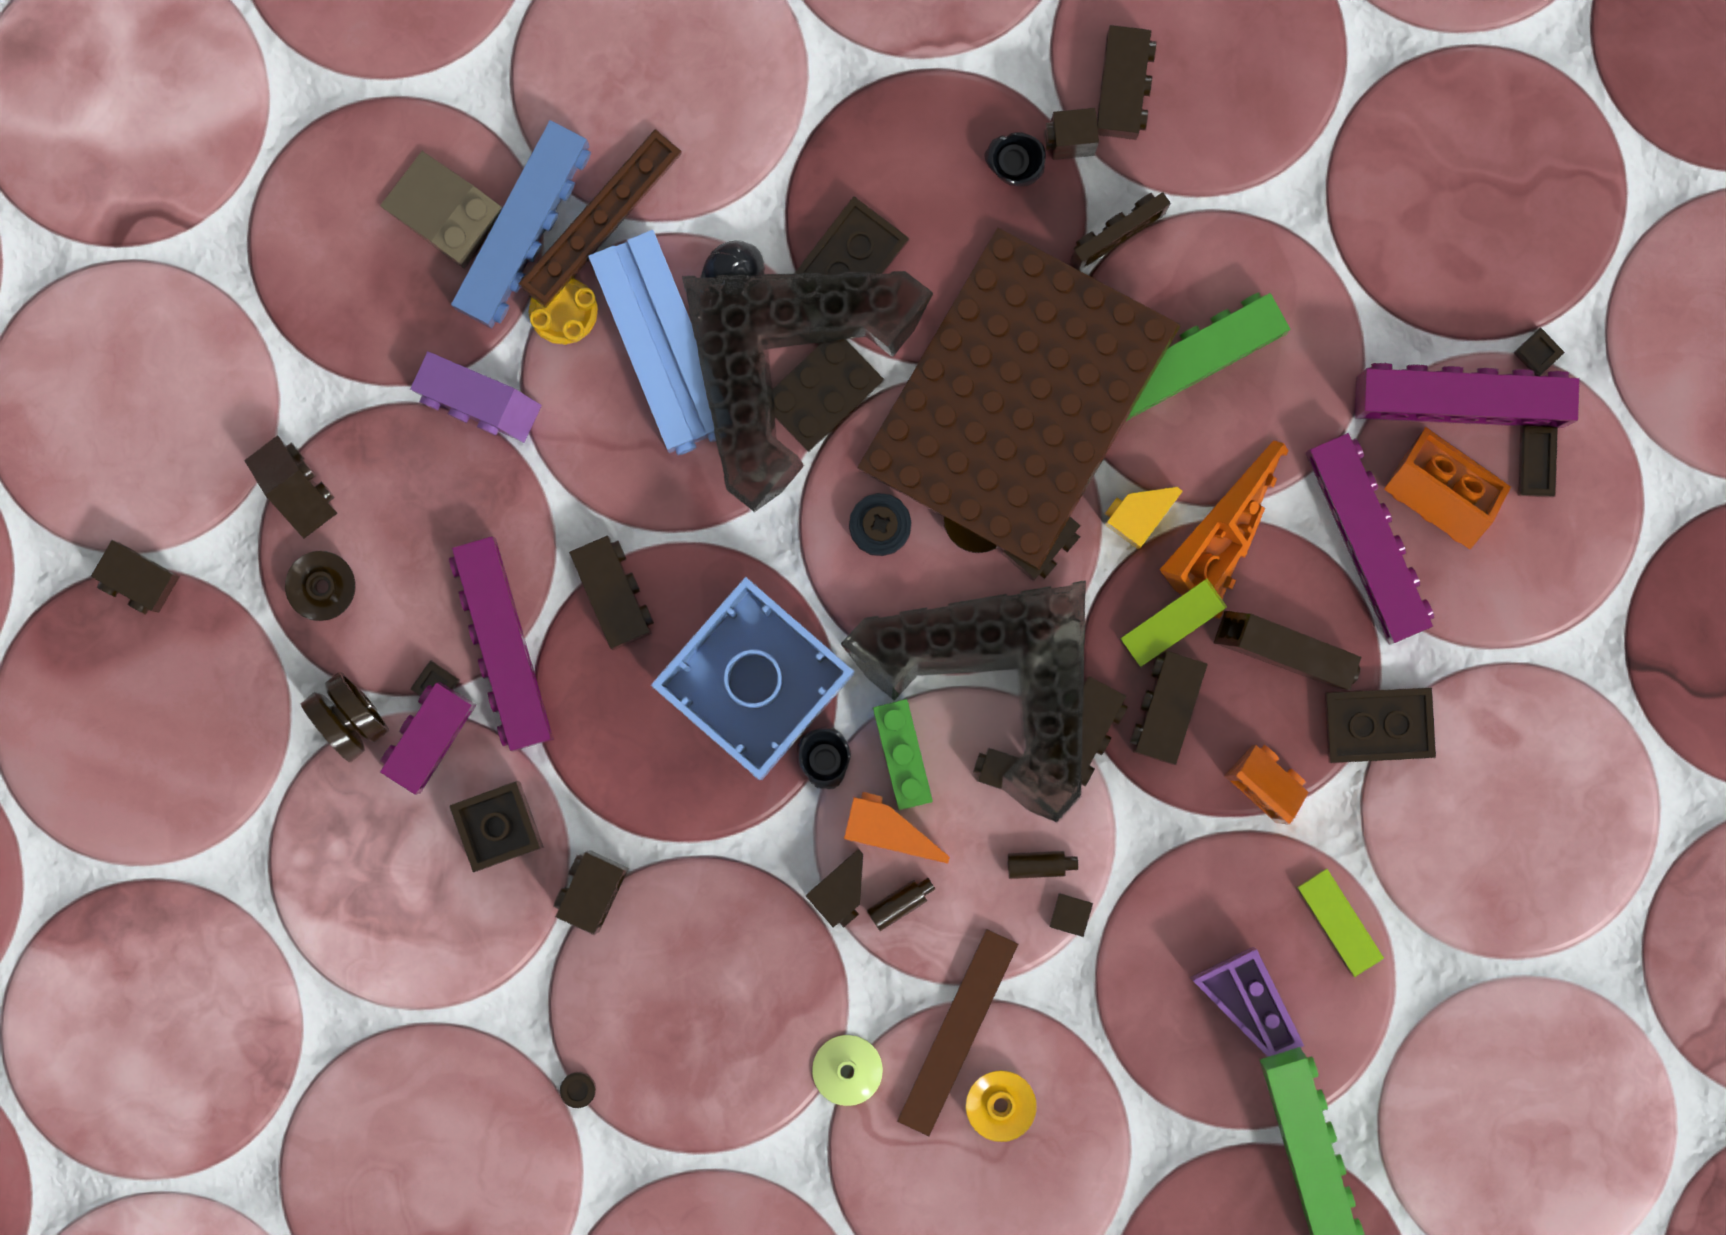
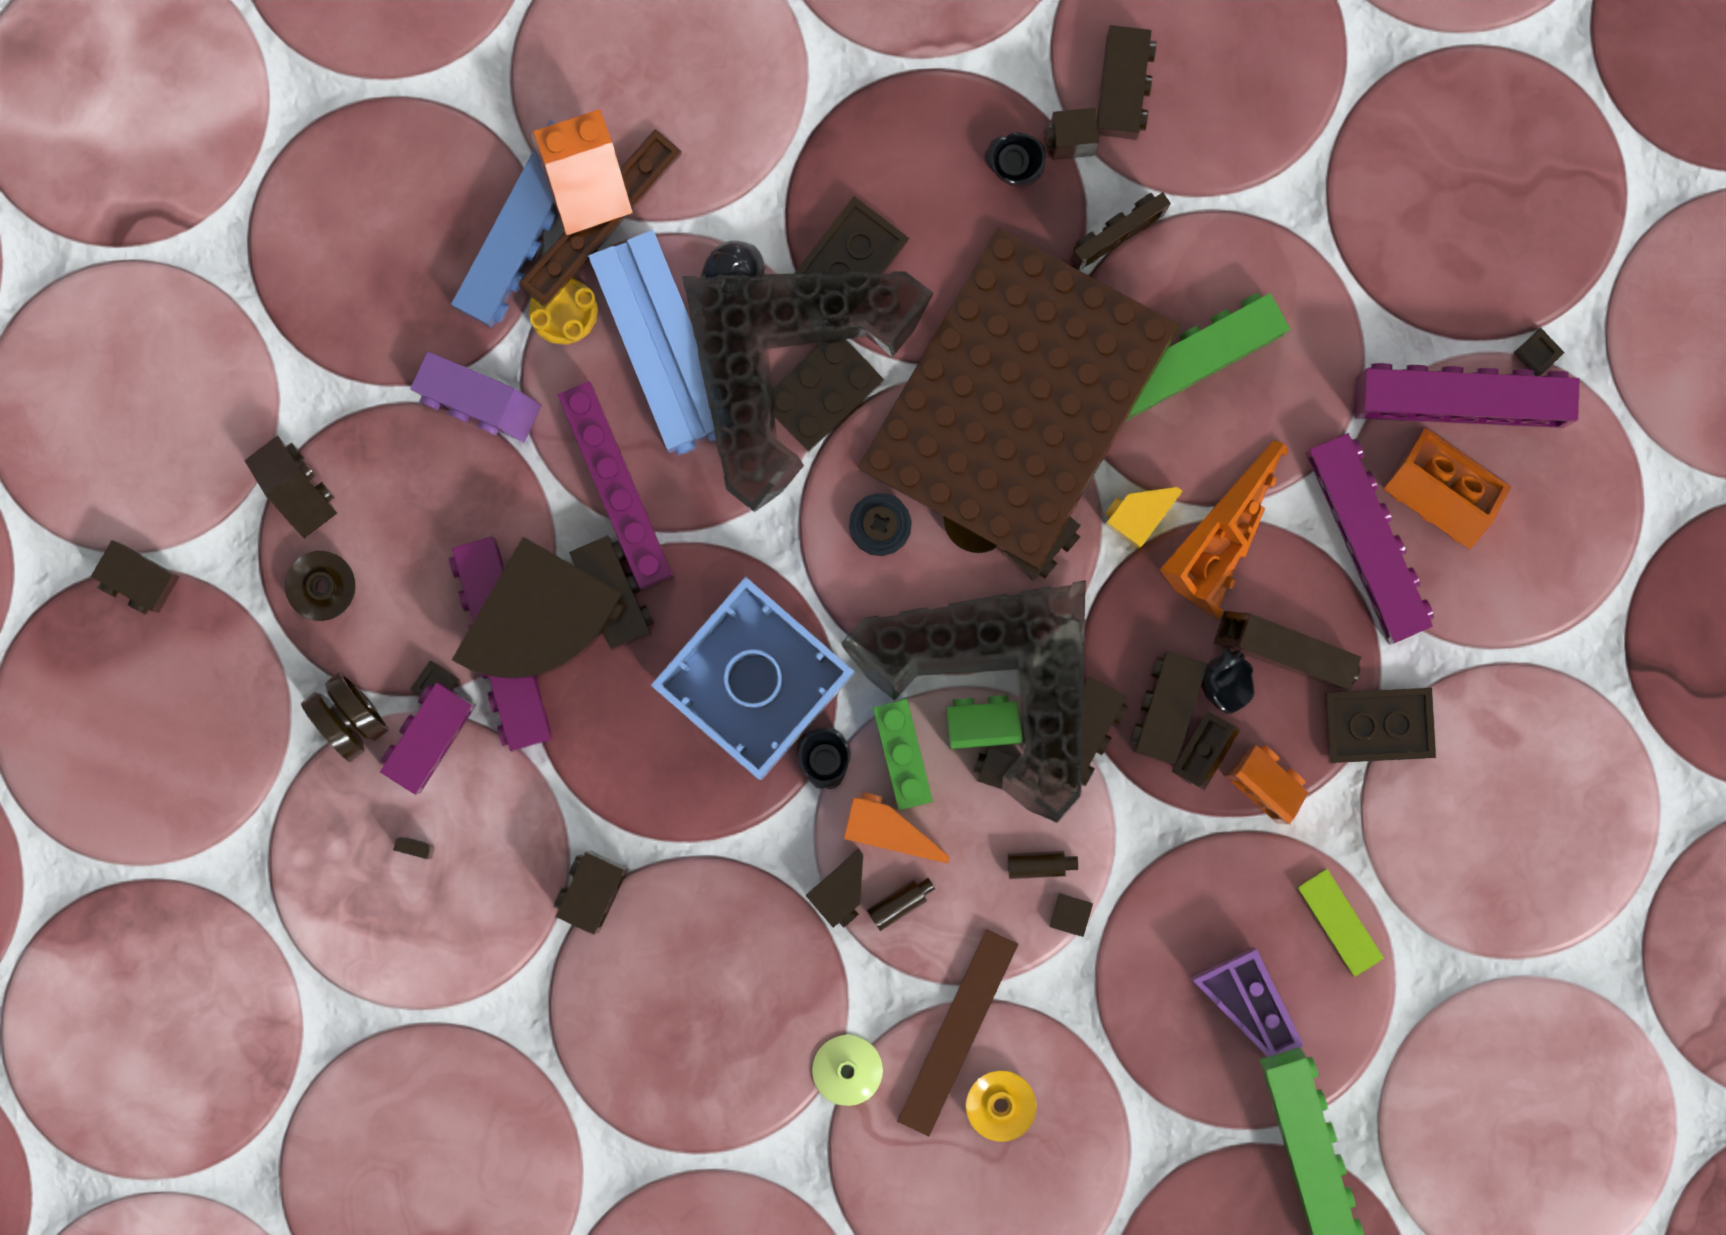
dark tan slope [380,151,502,269] -> none
dark brown brick [449,781,544,872] -> none
dark brown tile [560,1072,596,1108] -> none
lime tile [1120,579,1227,667] -> none
dark brown tile [1518,425,1558,497] -> none
none -> dark brown tile [393,837,435,859]
none -> dark brown brick [452,537,626,679]
none -> slope [531,109,632,236]
none -> magenta brick [557,381,674,591]
none -> bright green slope [946,695,1022,750]
none -> dark brown panel [1171,711,1240,791]
none -> black hair [1201,648,1255,714]

